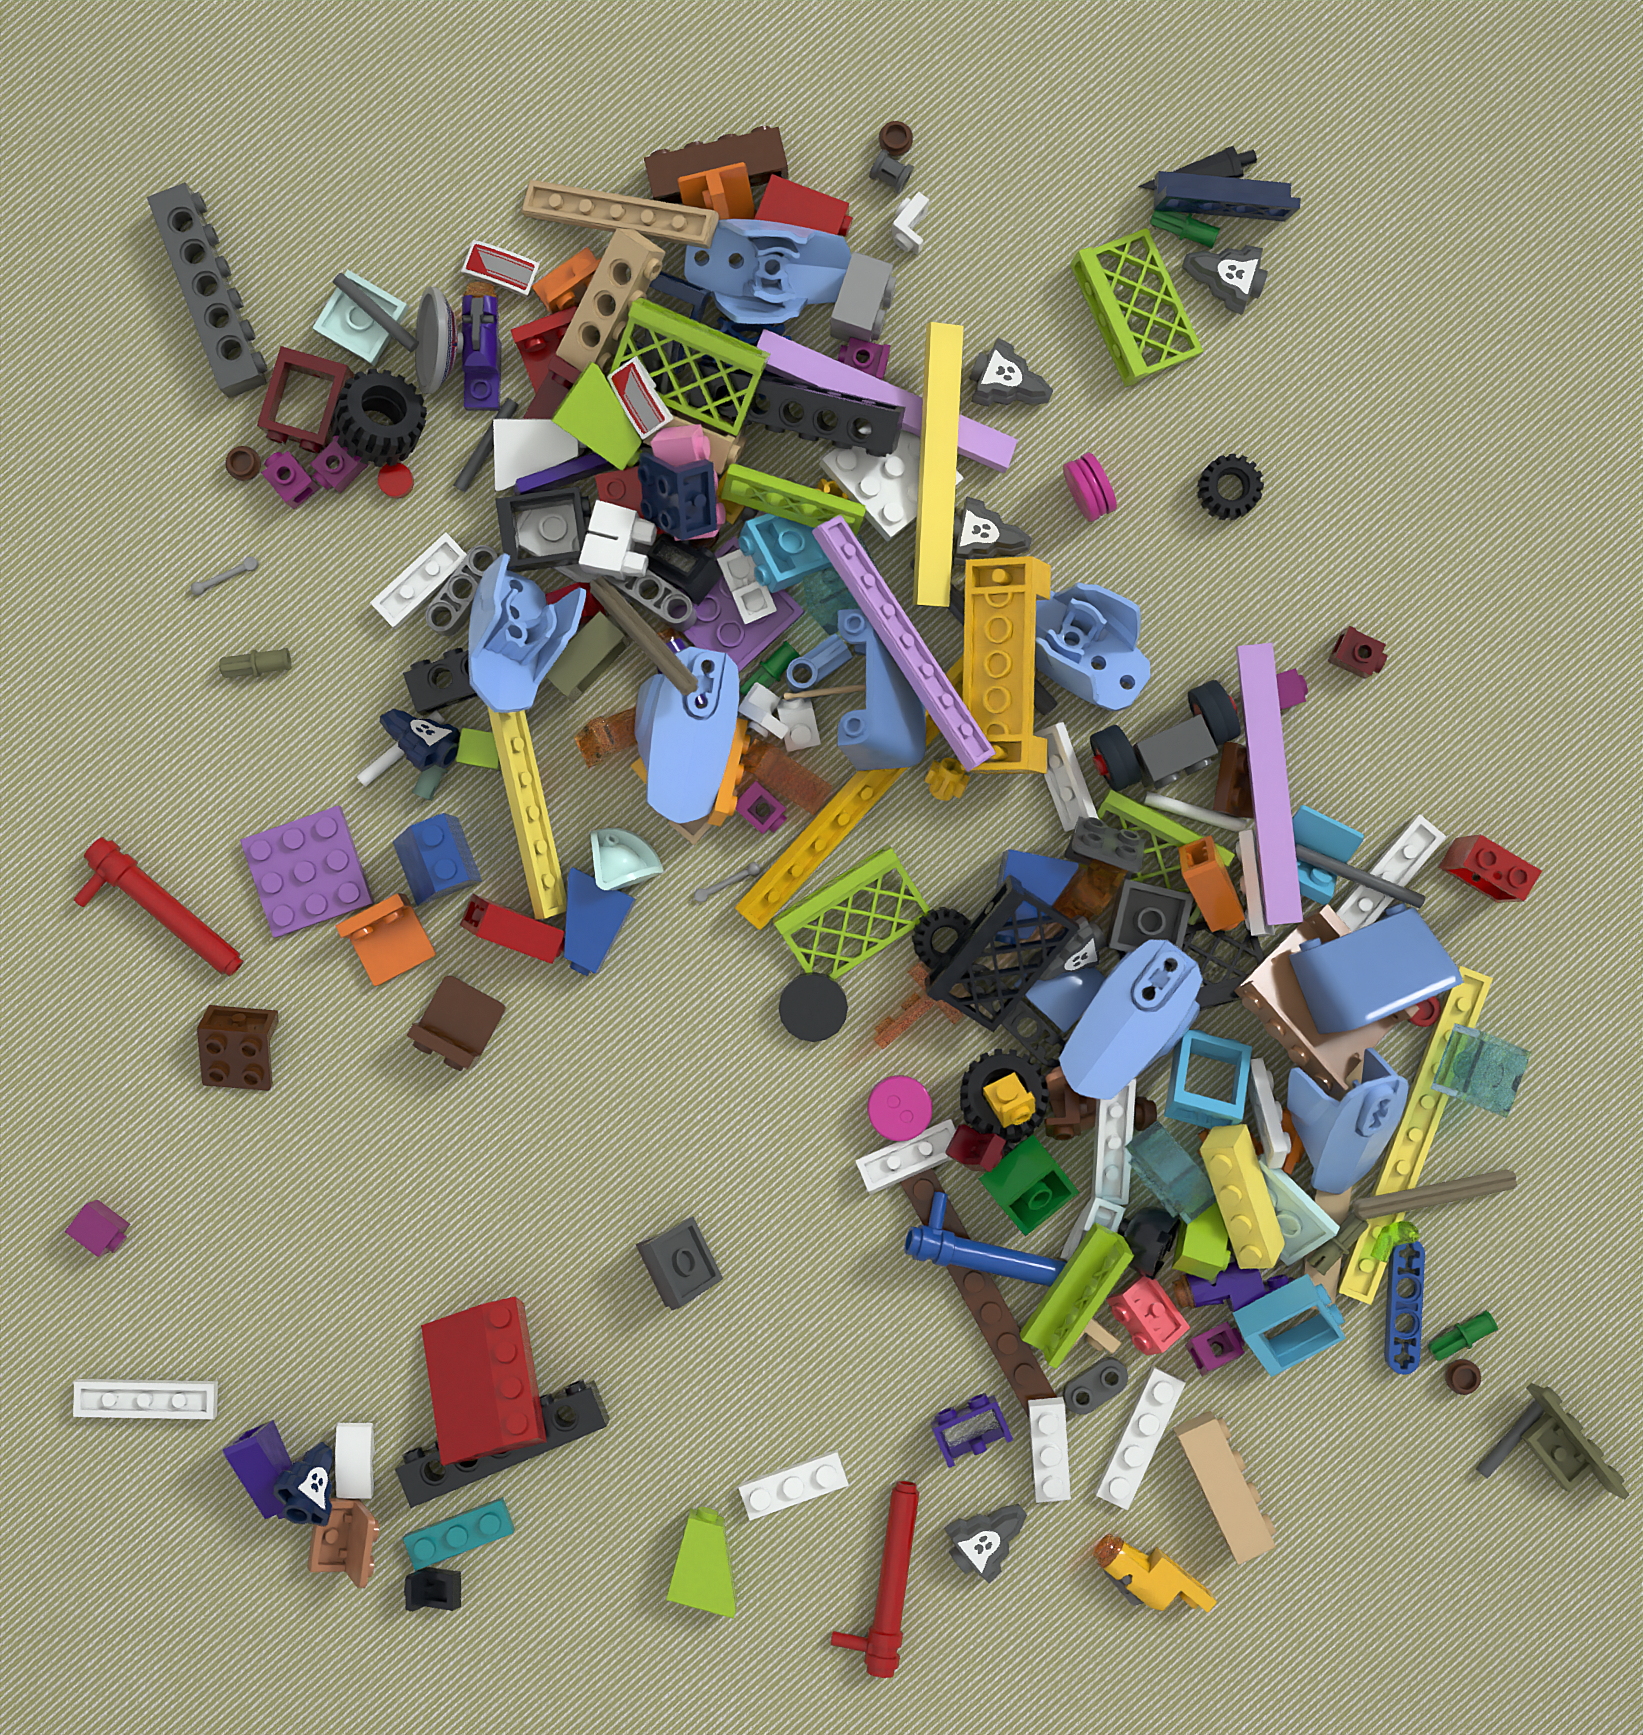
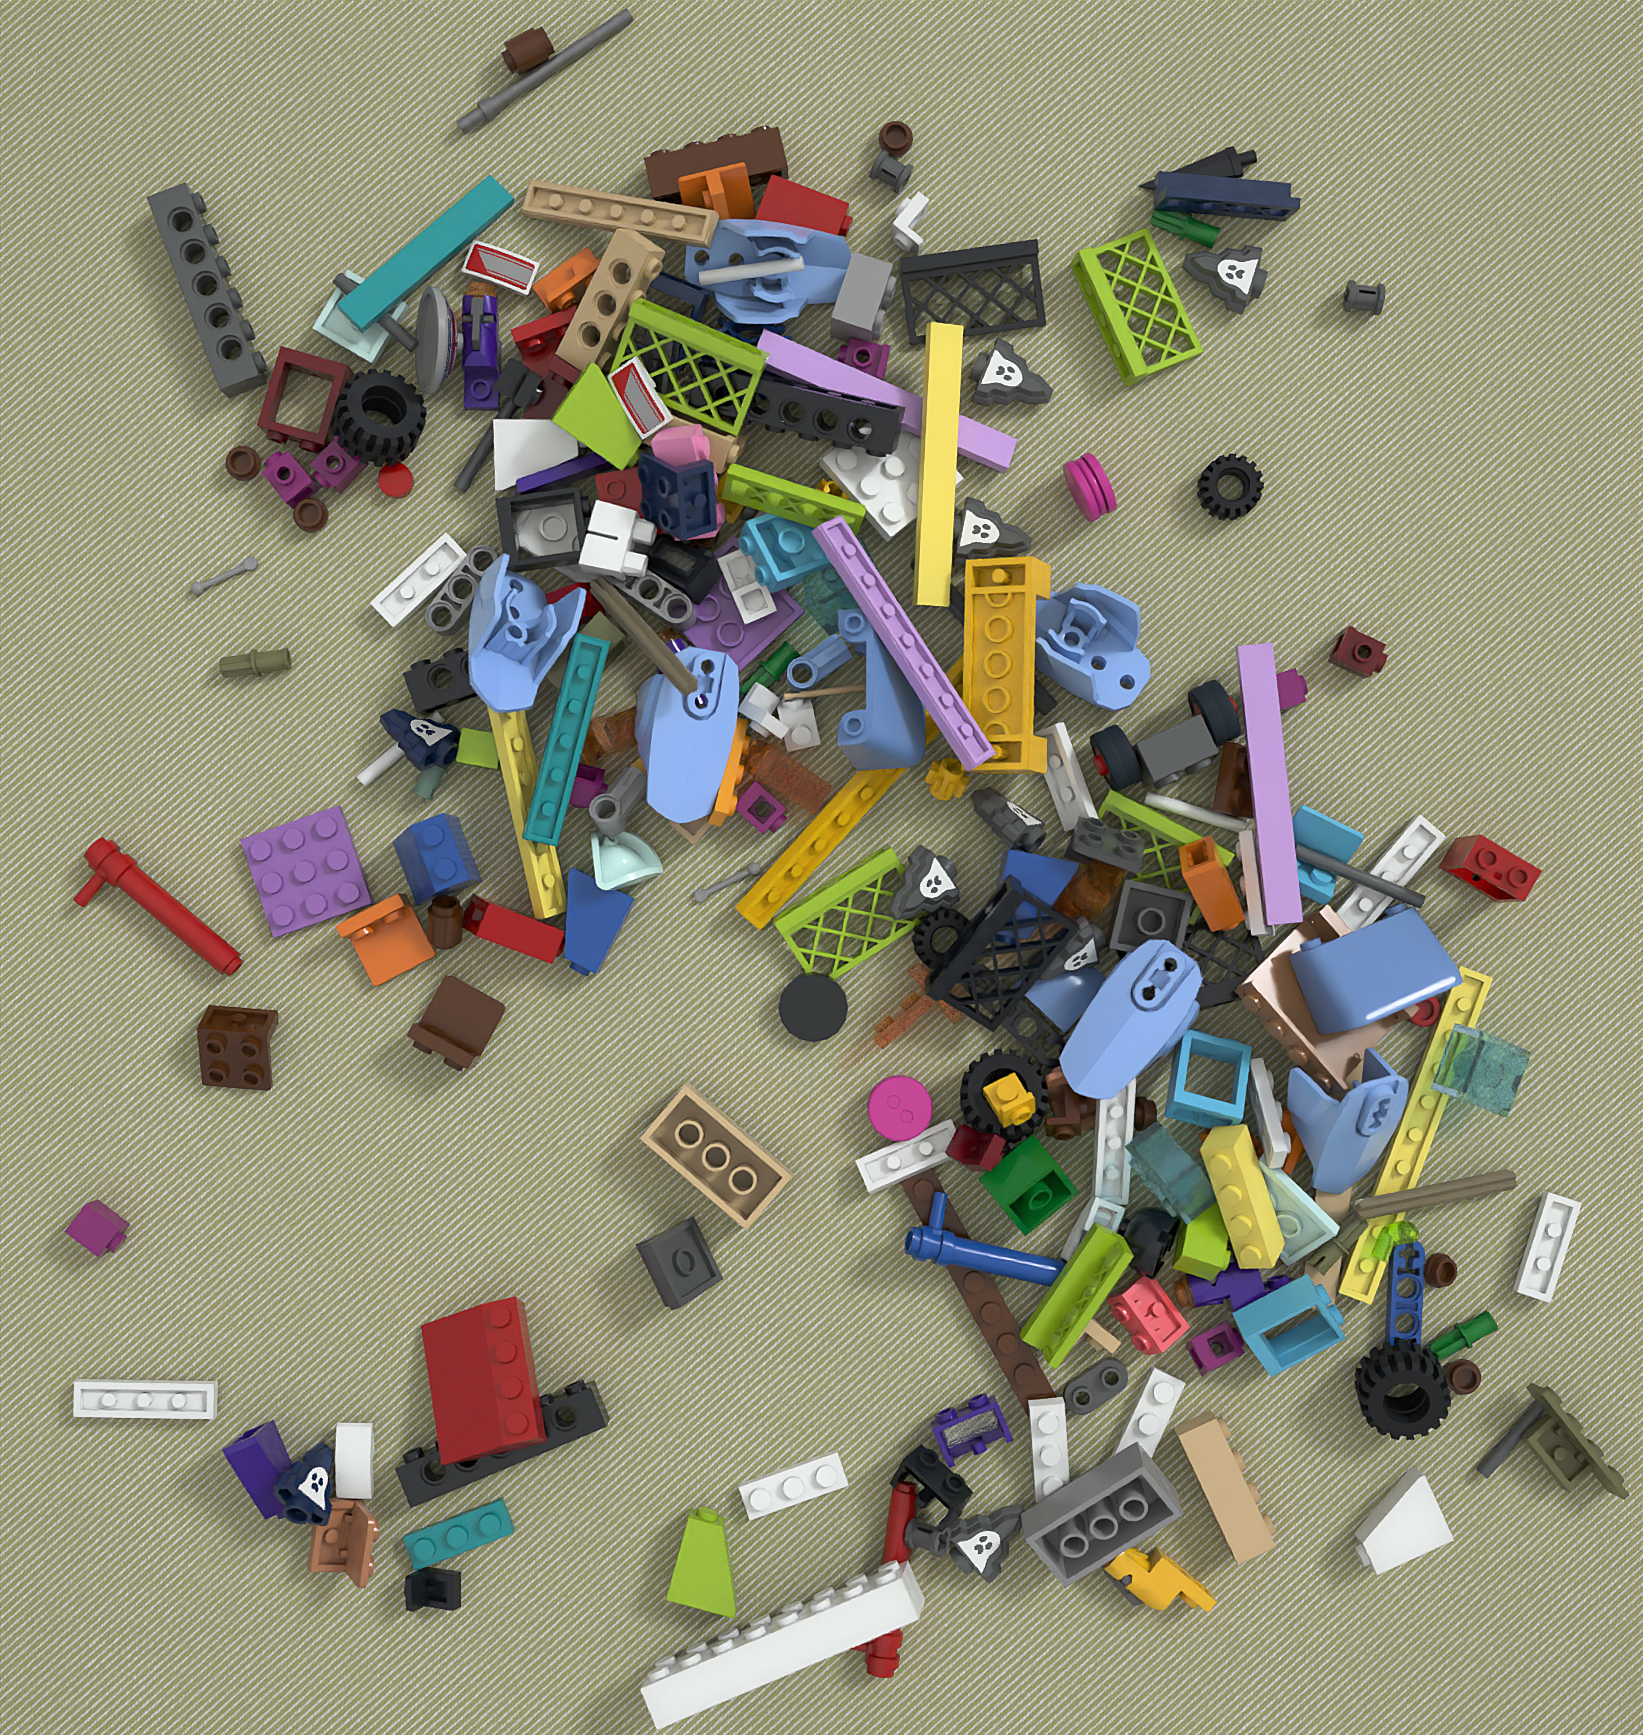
none -> reddish brown plate [293,497,329,533]
none -> teal tile [337,175,514,334]
none -> reddish brown brick [427,895,463,950]
none -> flat silver bar [456,8,634,134]
none -> black bracket [494,358,544,409]
none -> reddish brown brick [501,26,555,75]
none -> teal tile [522,632,610,847]
none -> magenta brick [569,763,609,808]
none -> light grey piece [589,766,647,837]
none -> tan brick [639,1082,793,1231]
none -> white brick [640,1560,925,1730]
none -> white bar [699,256,804,286]
none -> dark grey rock [887,845,960,921]
none -> black window [889,1444,974,1533]
none -> black fence [898,239,1046,345]
none -> dark grey bush [905,1517,951,1558]
none -> dark grey rock [971,787,1047,854]
none -> light grey brick [1021,1441,1183,1588]
none -> dark grey bush [1343,280,1386,315]
none -> black tyre [1354,1341,1451,1440]
none -> white slope [1354,1467,1454,1575]
none -> reddish brown plate [1424,1252,1457,1288]
none -> white plate [1513,1191,1582,1303]

